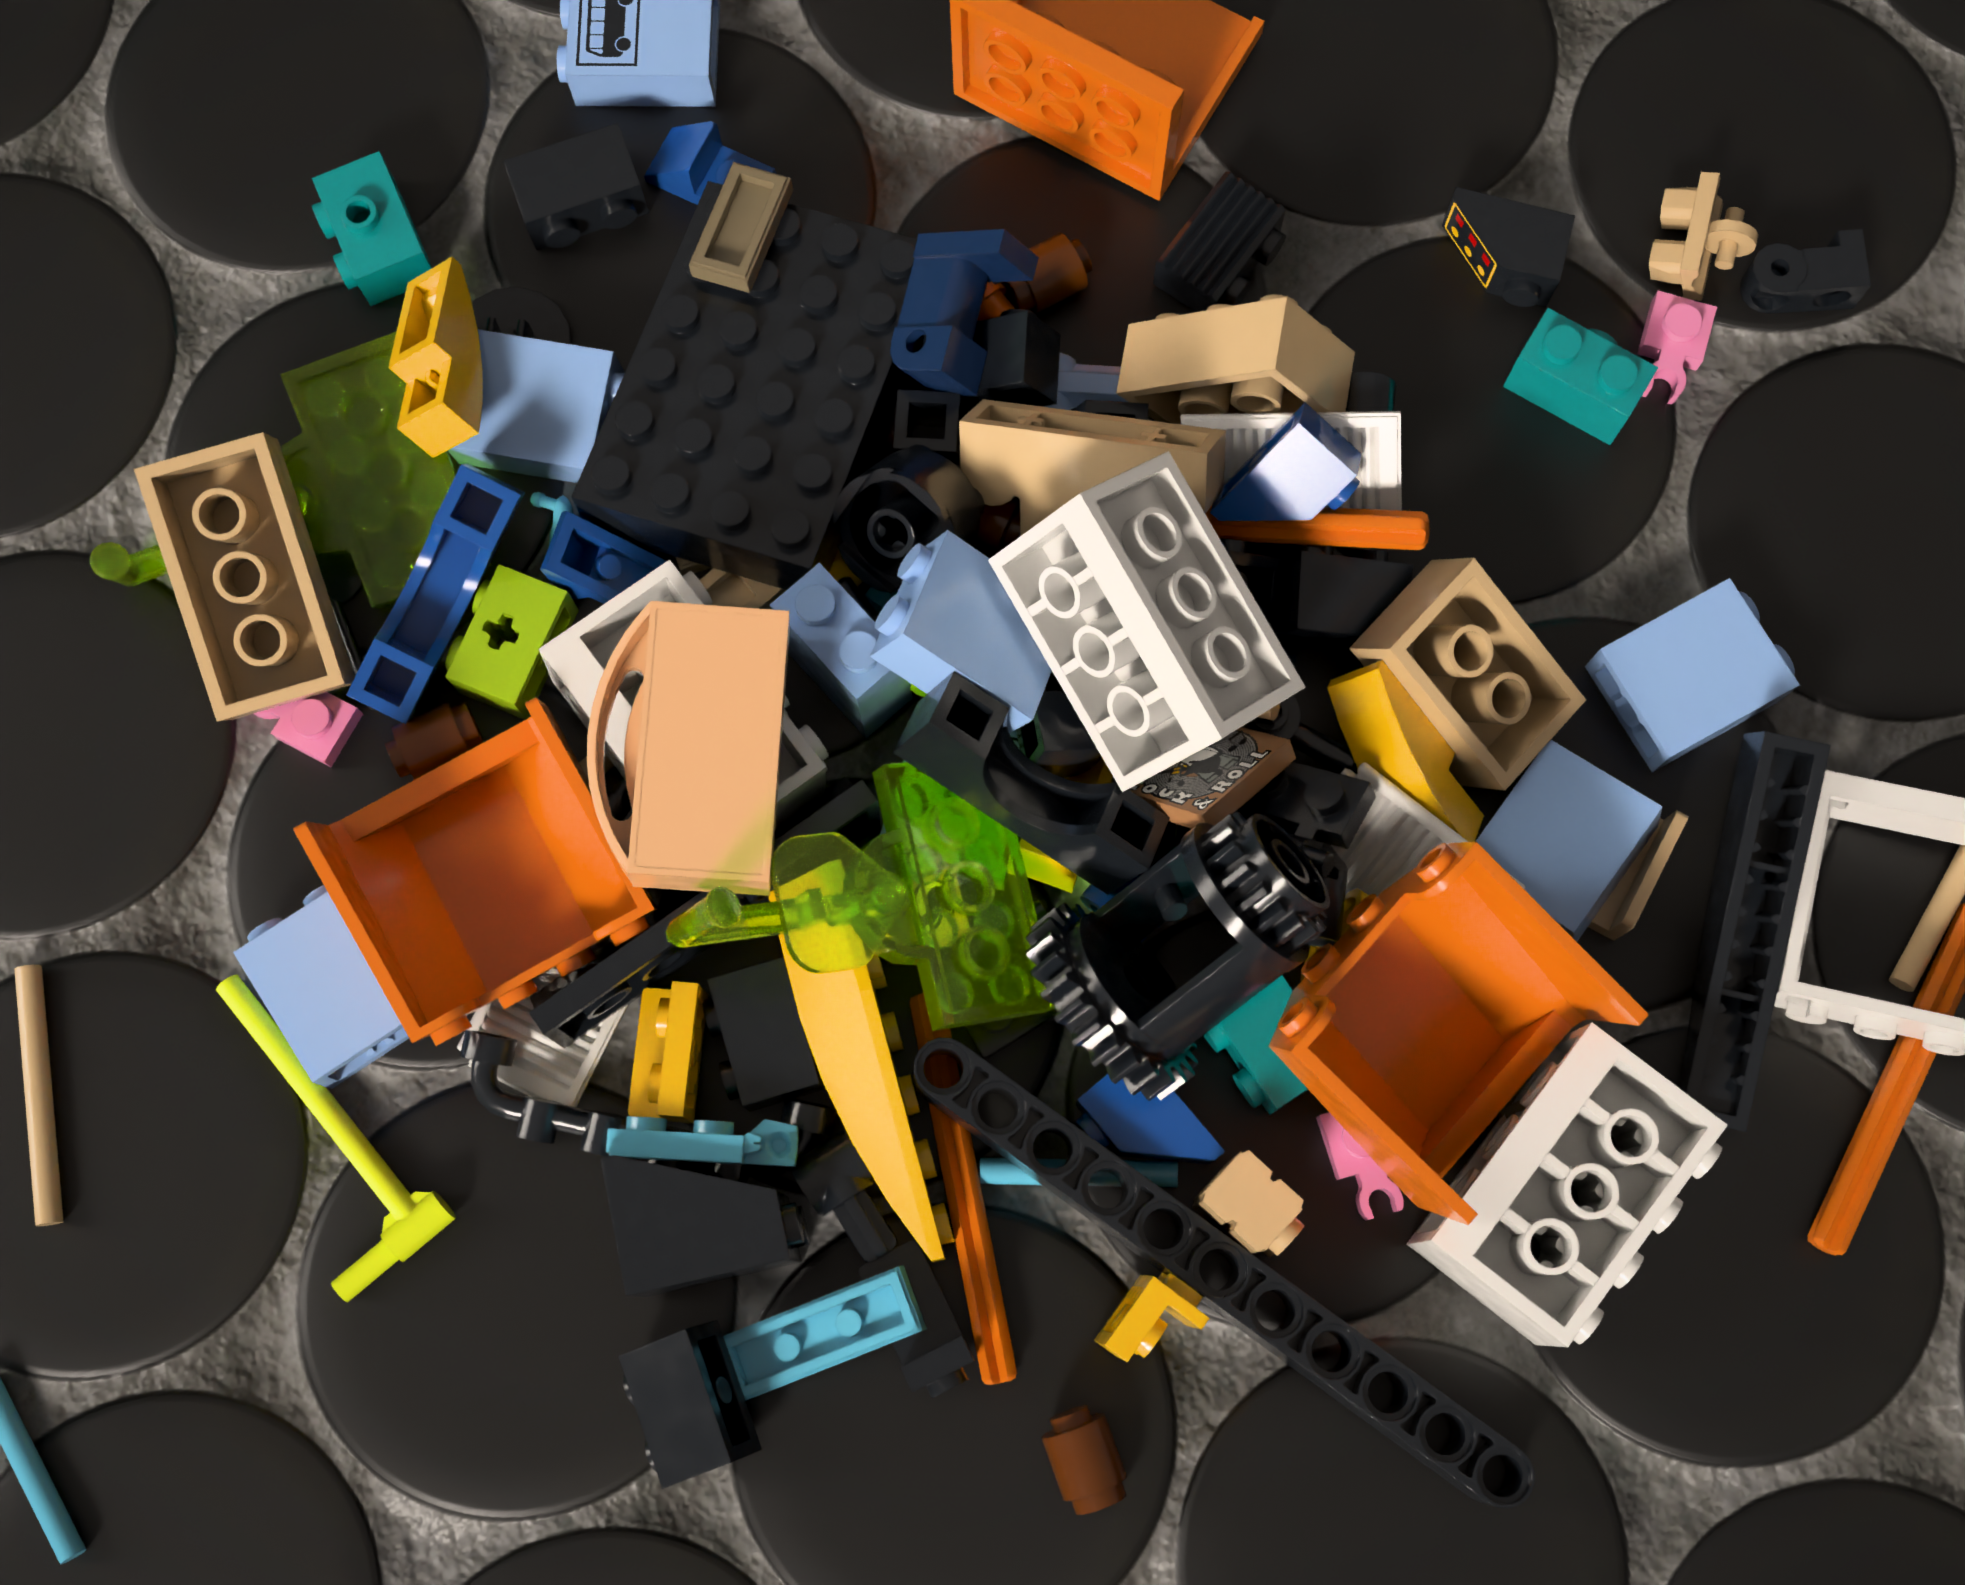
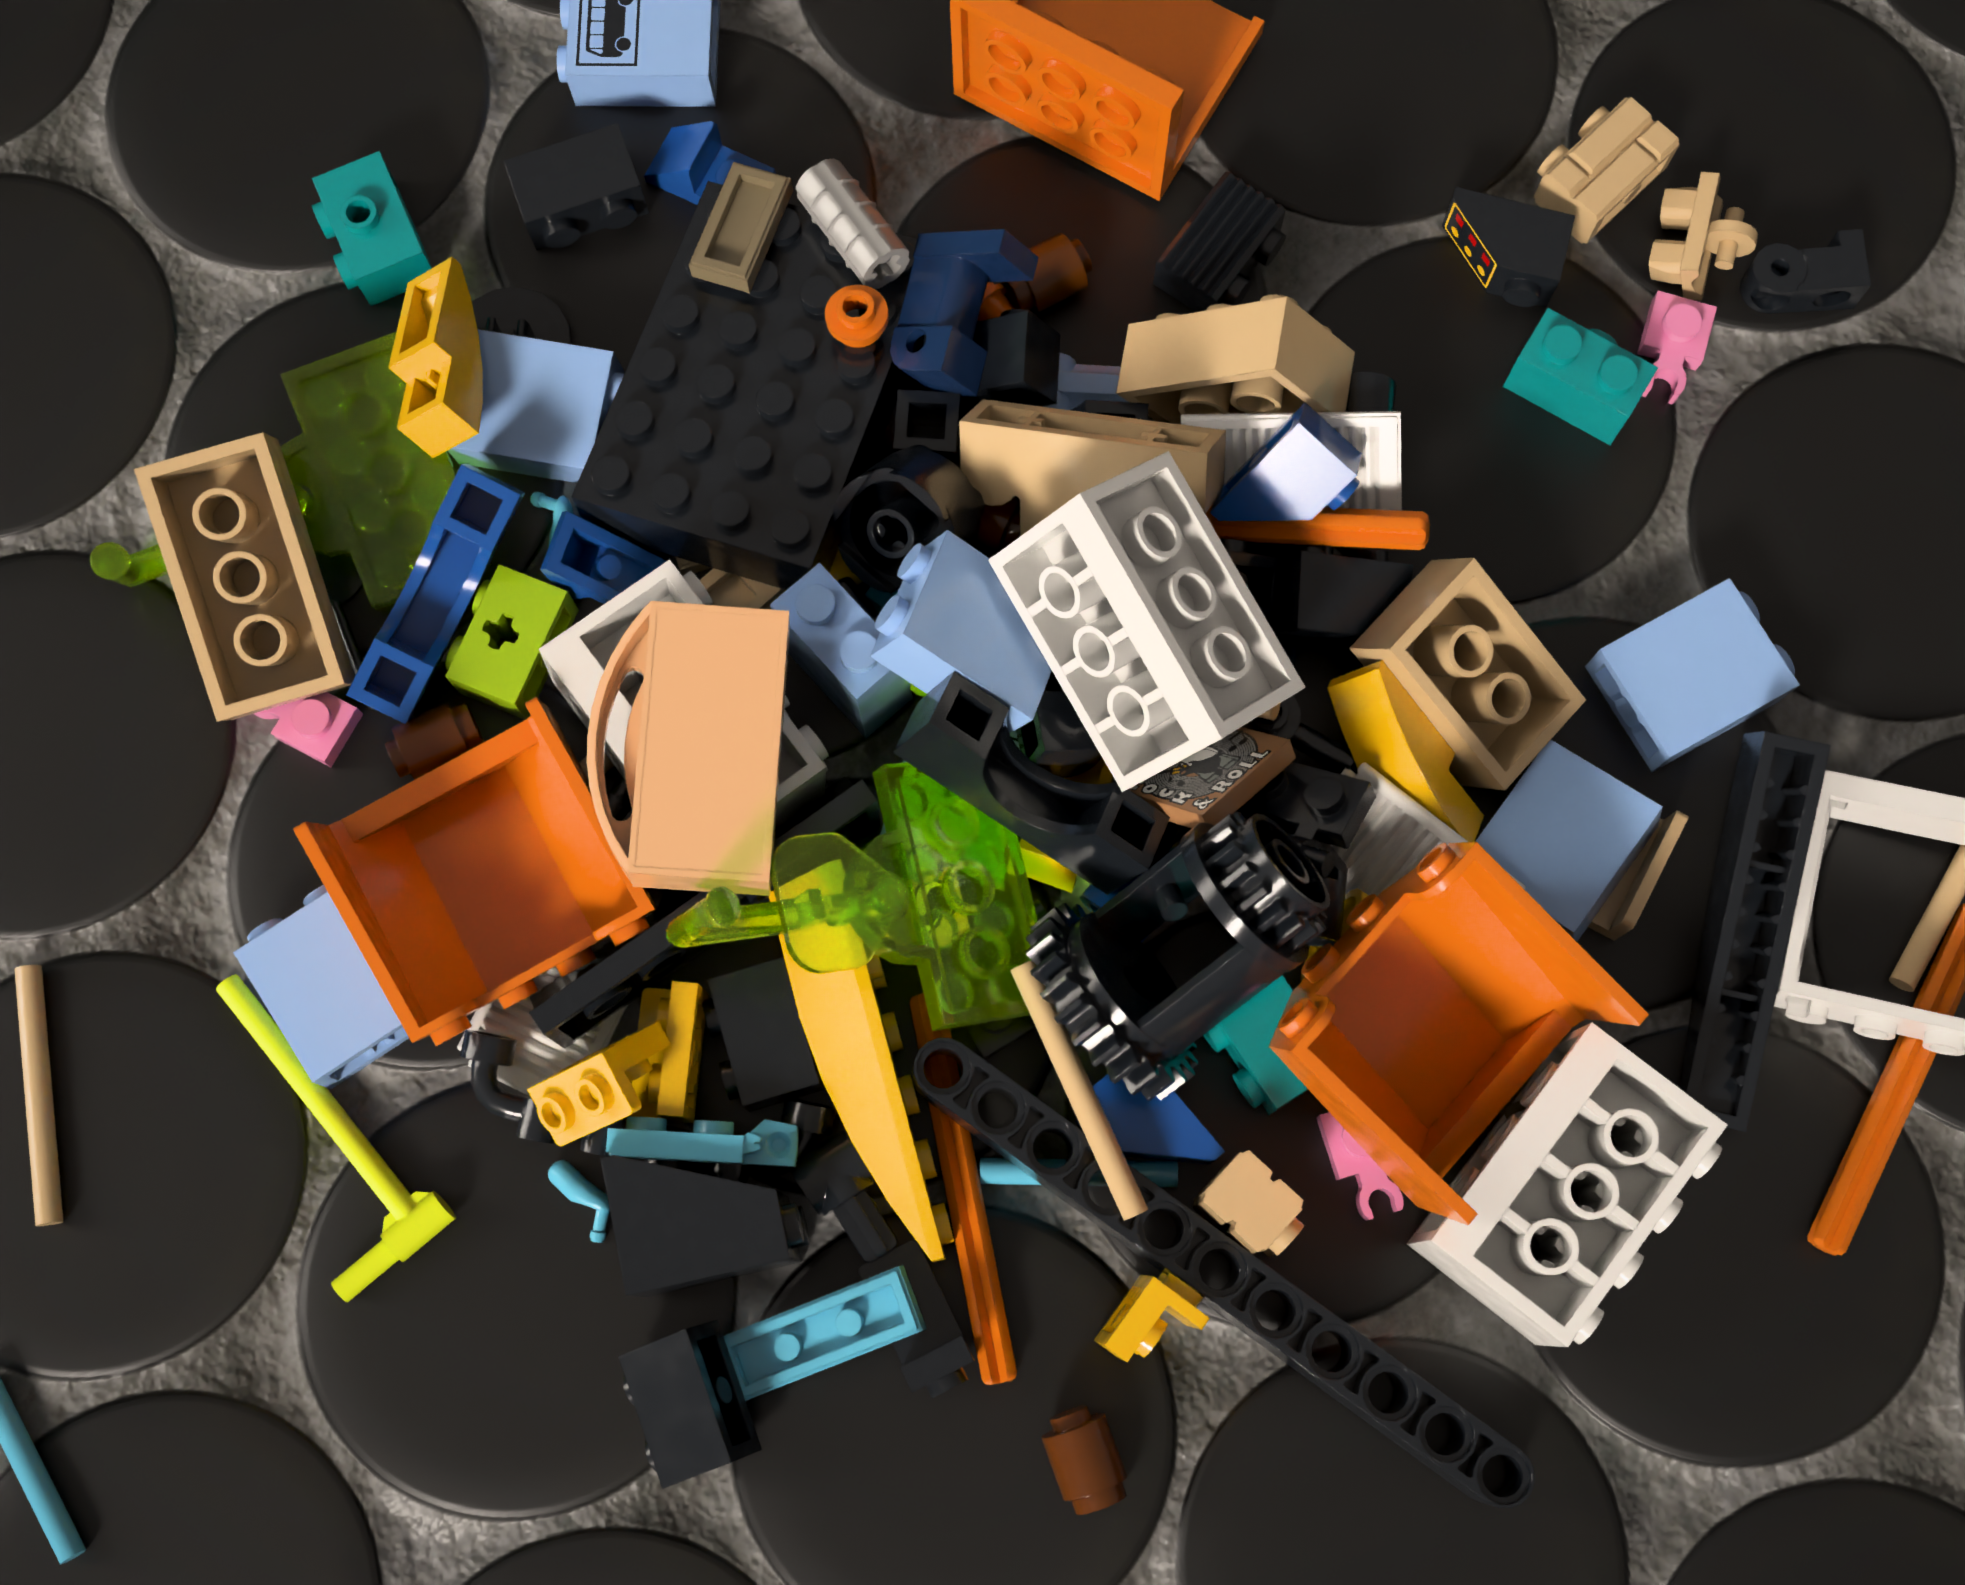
none -> yellow bracket [527,1021,671,1147]
none -> medium azure piece [548,1160,610,1243]
none -> light grey axle [796,158,910,289]
none -> orange plate [825,285,889,348]
none -> tan bar [1010,961,1148,1221]
none -> tan brick [1534,97,1680,244]

